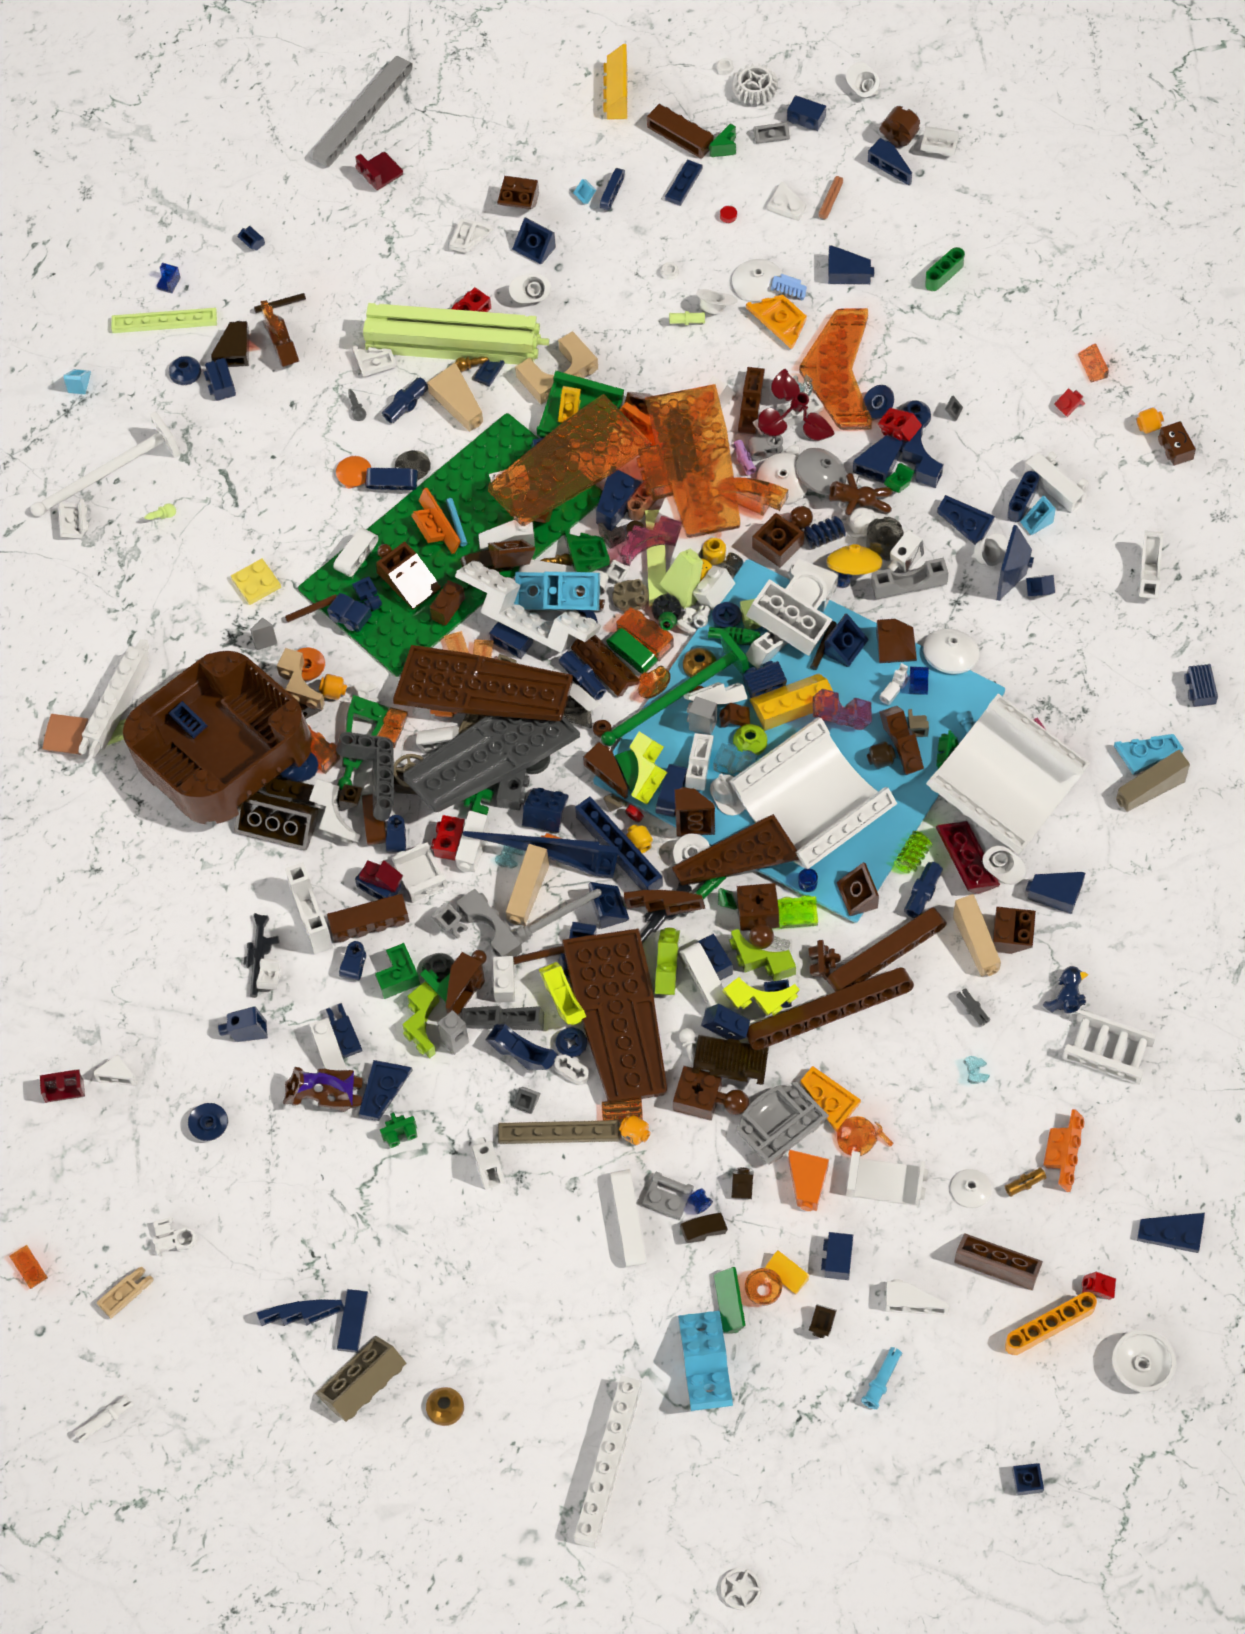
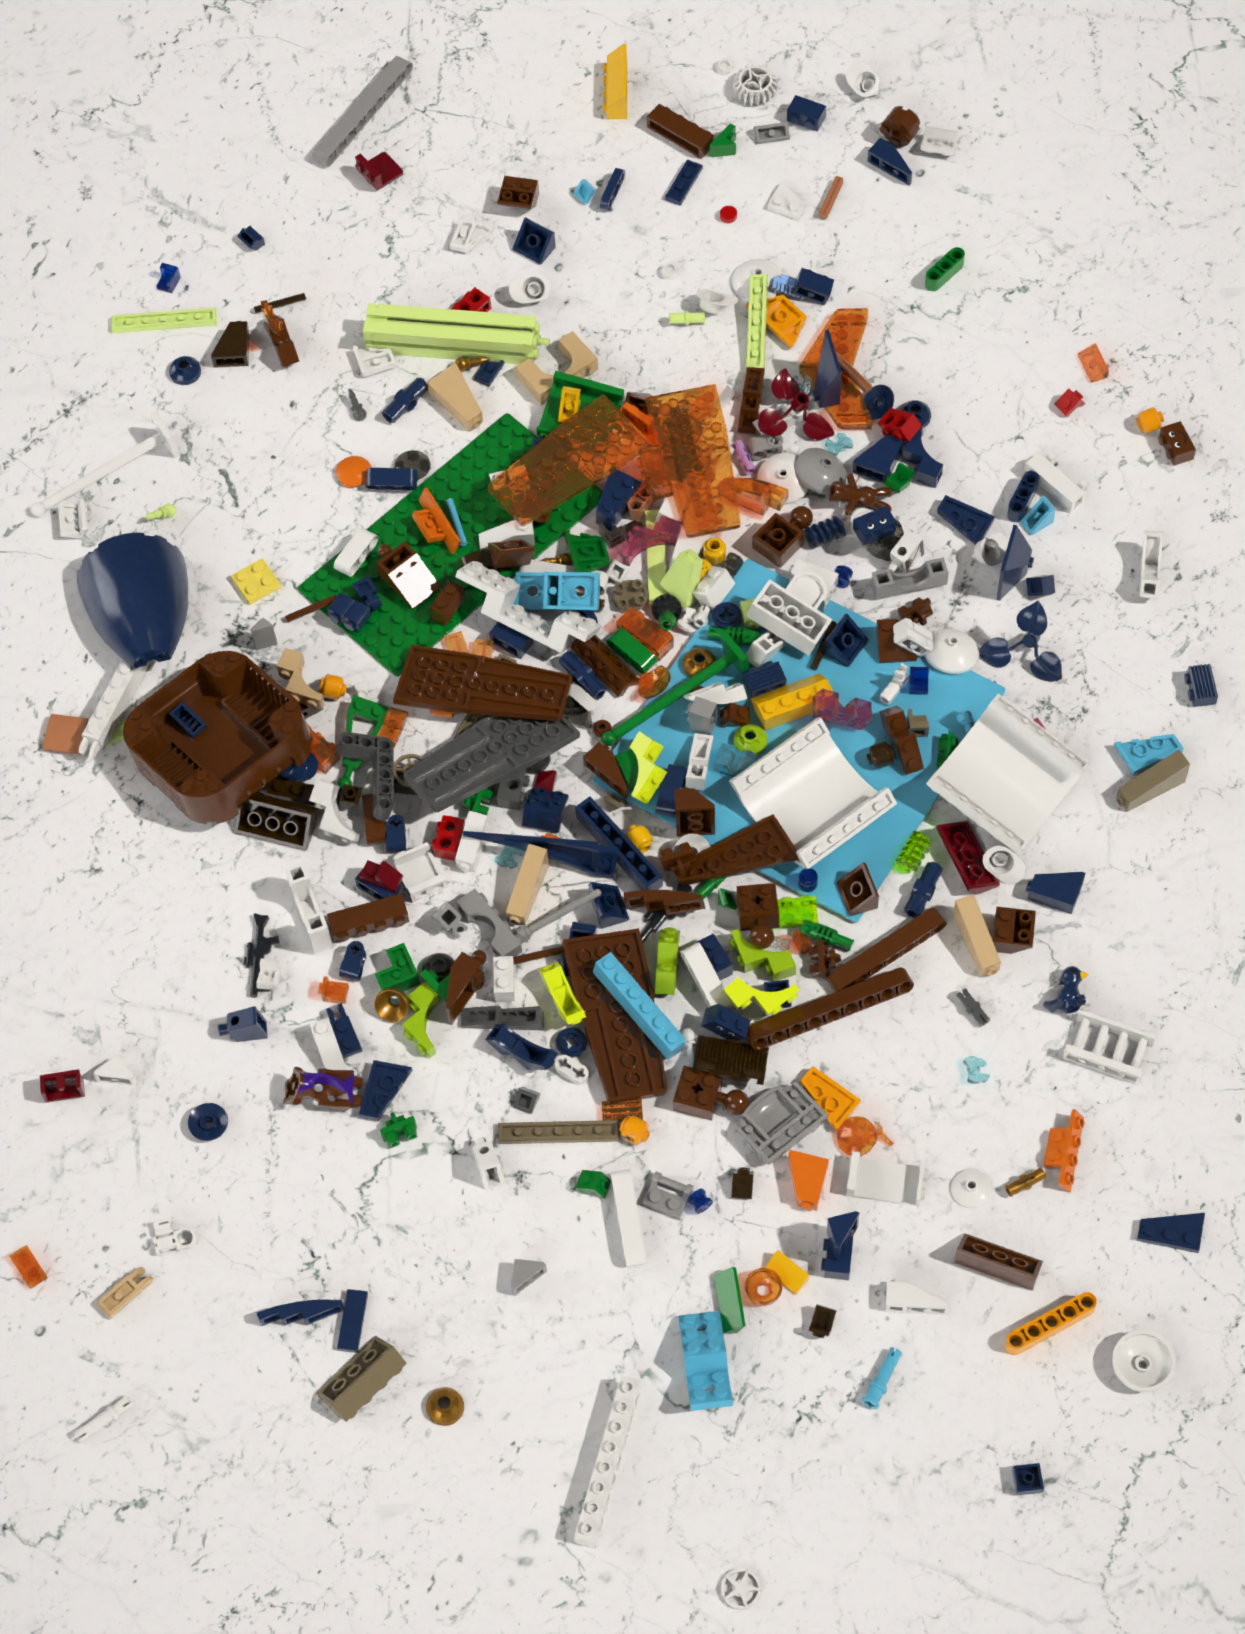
medium azure slope [64,369,91,394] -> none
dark blue brick [203,358,236,401] -> none
orange dish [297,647,325,681] -> none
white brick [416,726,459,753] -> none
light grey brick [438,1010,469,1055] -> none
red tile [625,805,644,822] -> none
dark brown slope [680,1212,728,1243] -> none
white piece [710,773,745,816] -> none
yellow dish [827,544,882,575] -> none
dark blue slope [828,245,874,284] -> none
dark grey slope [945,396,963,421] -> none
red bracket [1082,1272,1116,1300] -> none
none -> dark blue panel [77,532,188,669]
none -> clear orange bracket [318,976,349,1004]
none -> pearl gold piece [374,987,410,1022]
none -> light grey slope [511,1259,547,1296]
none -> dark red slope [534,770,557,791]
none -> green bracket [575,1170,611,1198]
none -> medium azure brick [593,952,686,1060]
none -> reddish brown hips [660,842,698,875]
none -> yellowish green tile [746,274,768,371]
none -> dark blue brick [792,268,834,306]
none -> clear orange slope [792,930,813,955]
none -> green hinge [800,920,854,951]
none -> dark blue slope [812,329,842,408]
none -> clear light blue piece [825,433,853,456]
none -> dark blue slope [827,1211,860,1261]
none -> nougat axle [836,353,872,393]
none -> dark blue brick [853,505,897,546]
none -> white brick [893,618,933,657]
none -> reddish brown hips [898,597,933,626]
none -> dark blue plant [979,601,1062,682]

